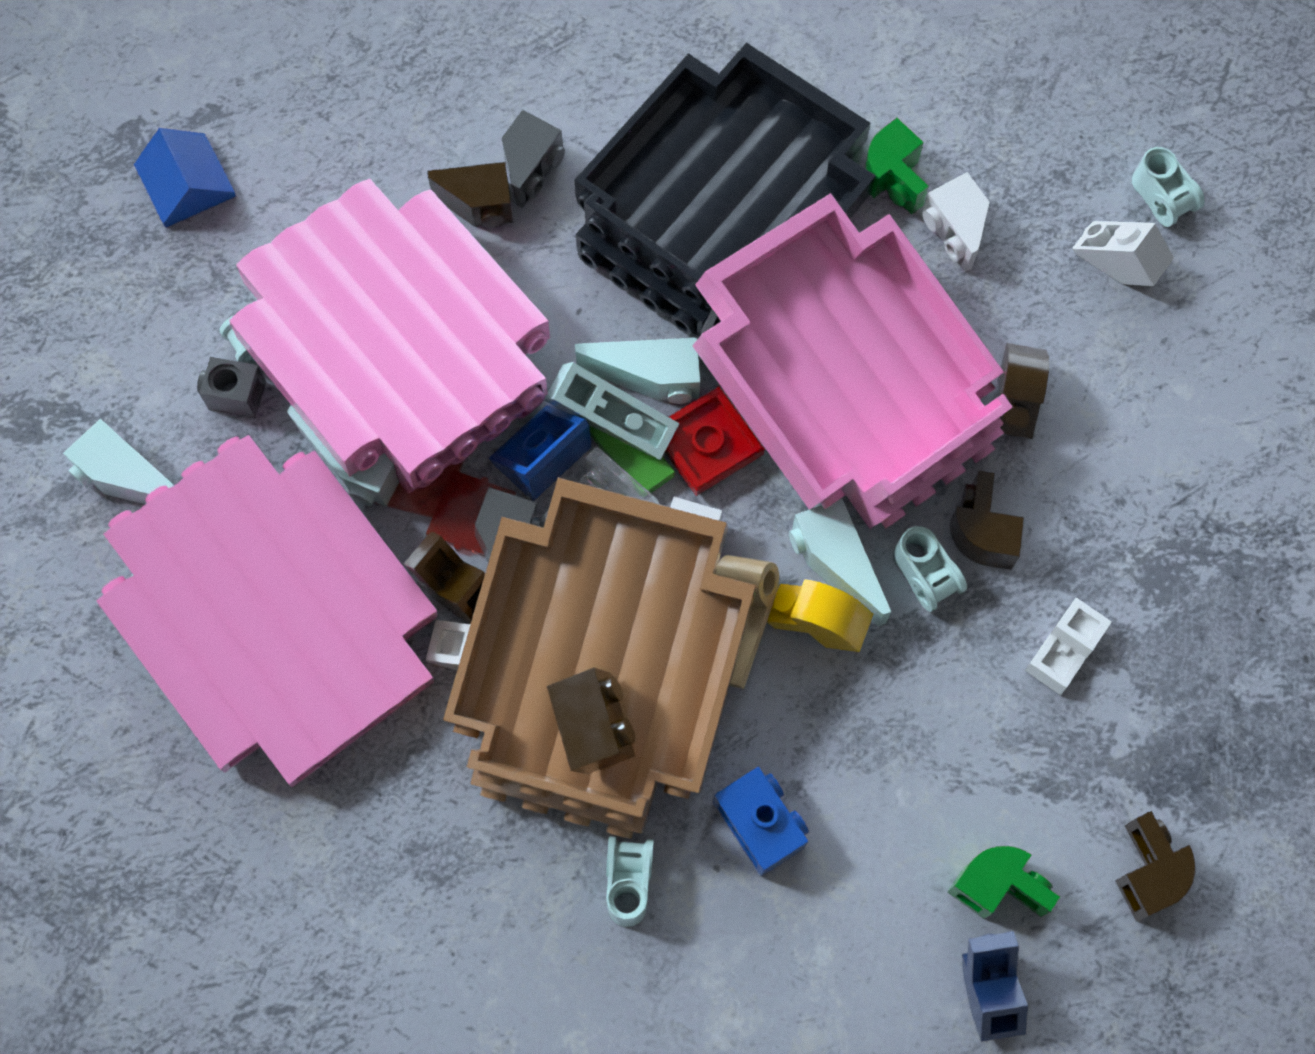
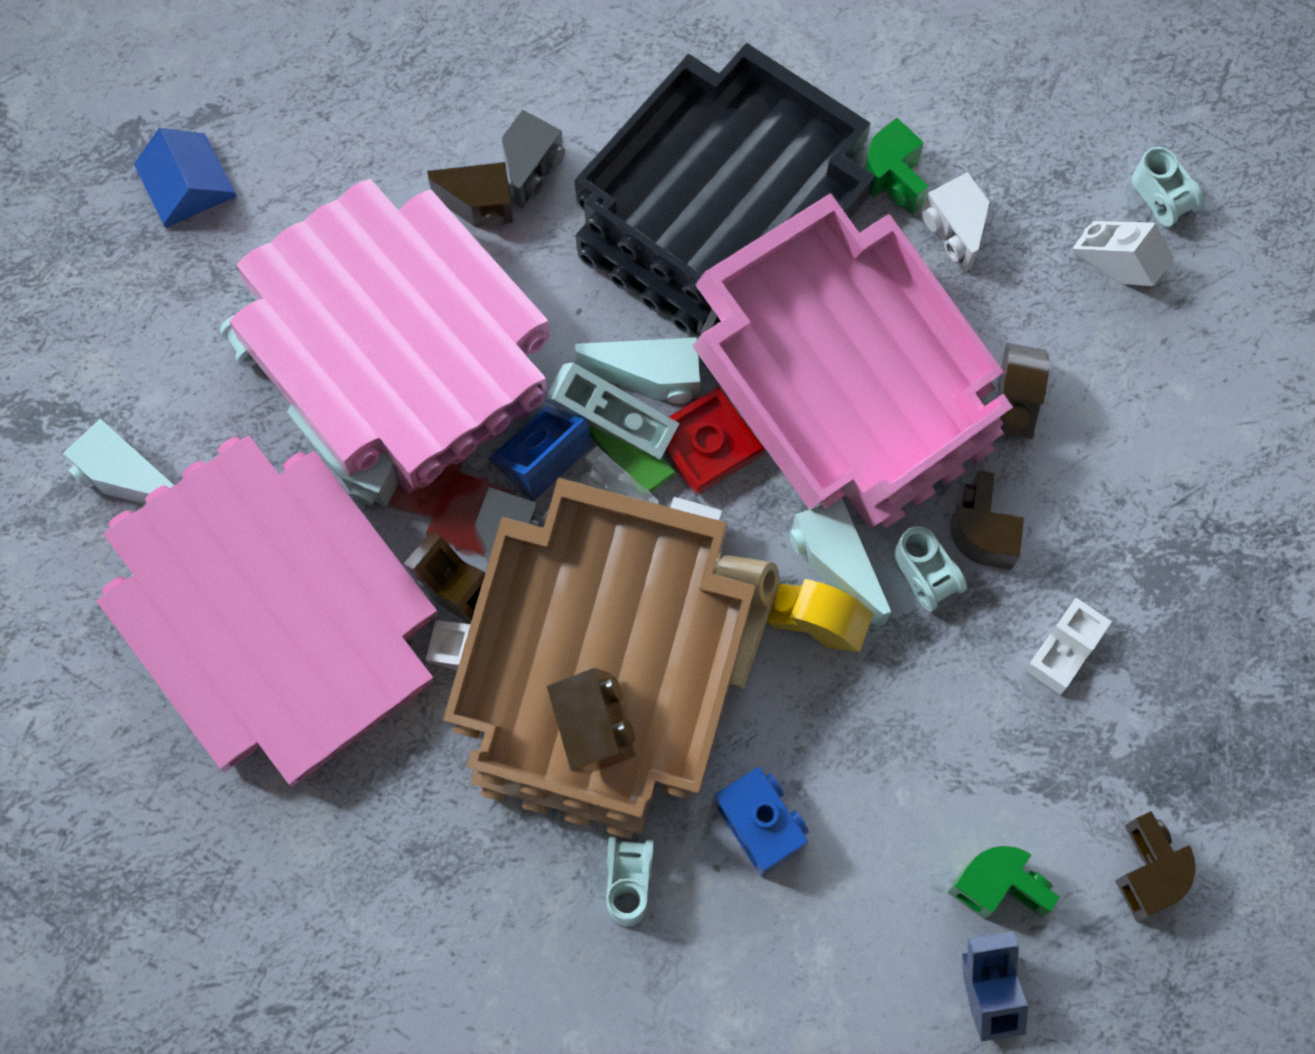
dark grey brick [197,357,266,418] -> none

